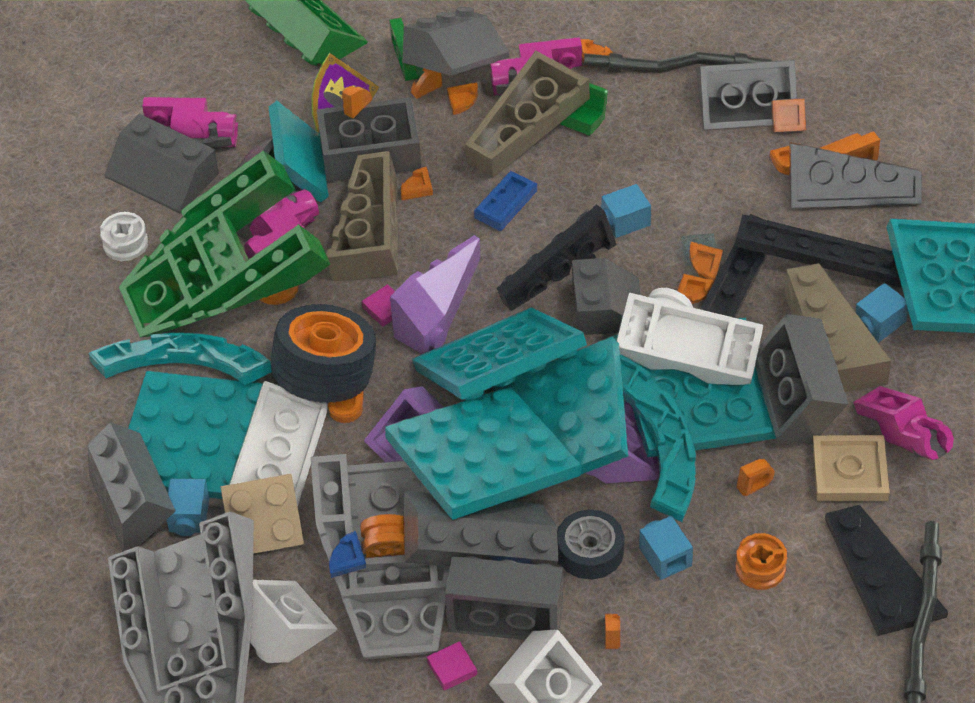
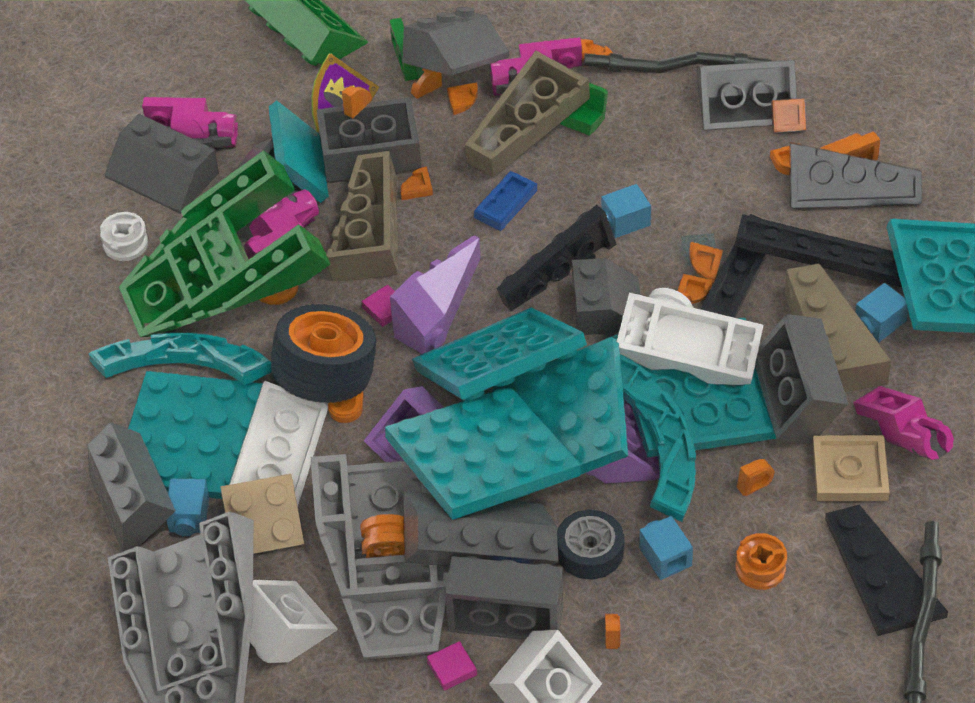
blue tile [329,531,366,578] -> none

